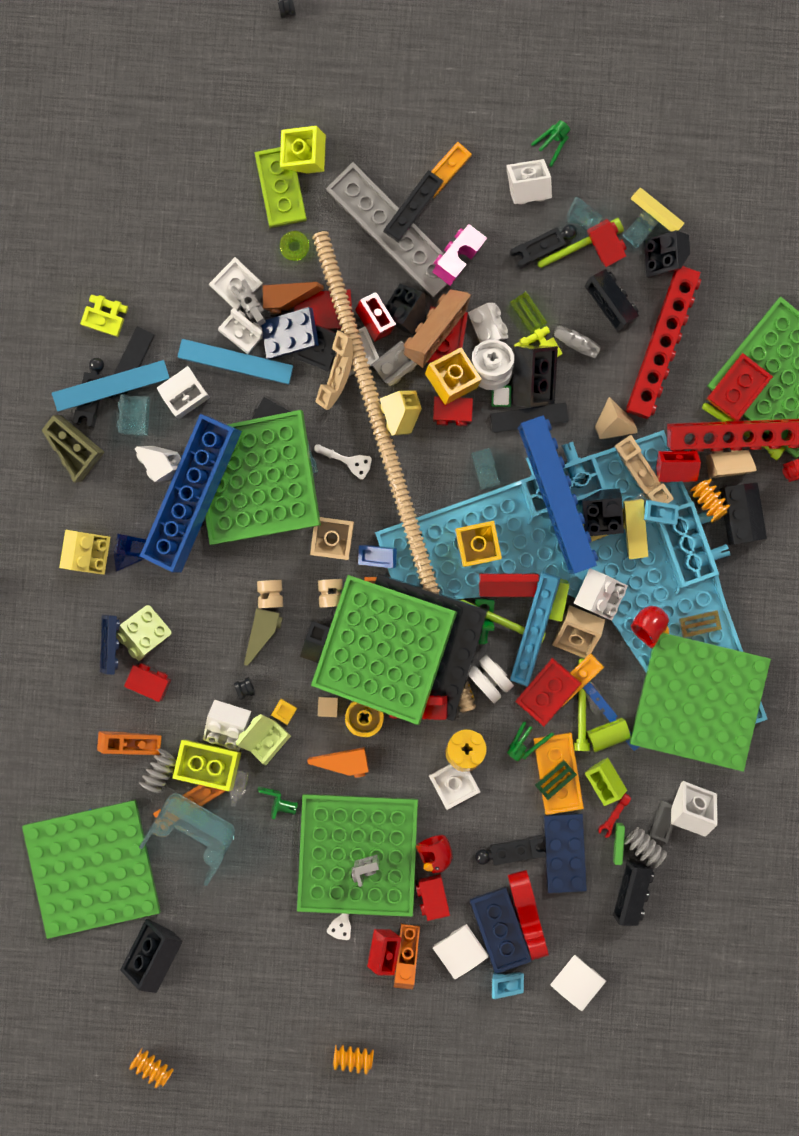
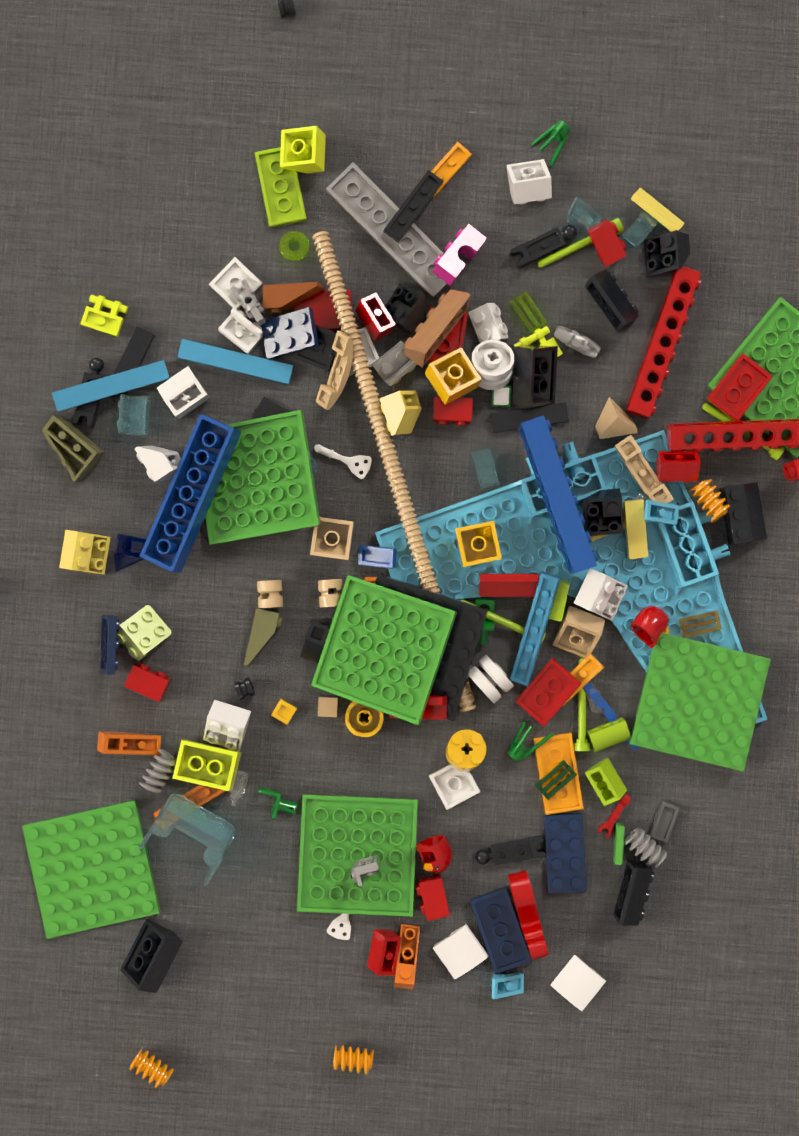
yellowish green bracket [236,714,291,765] -> none
orange slope [307,747,369,778] -> none
white slope [671,781,717,837] -> none
tan slope [706,450,756,478] -> none

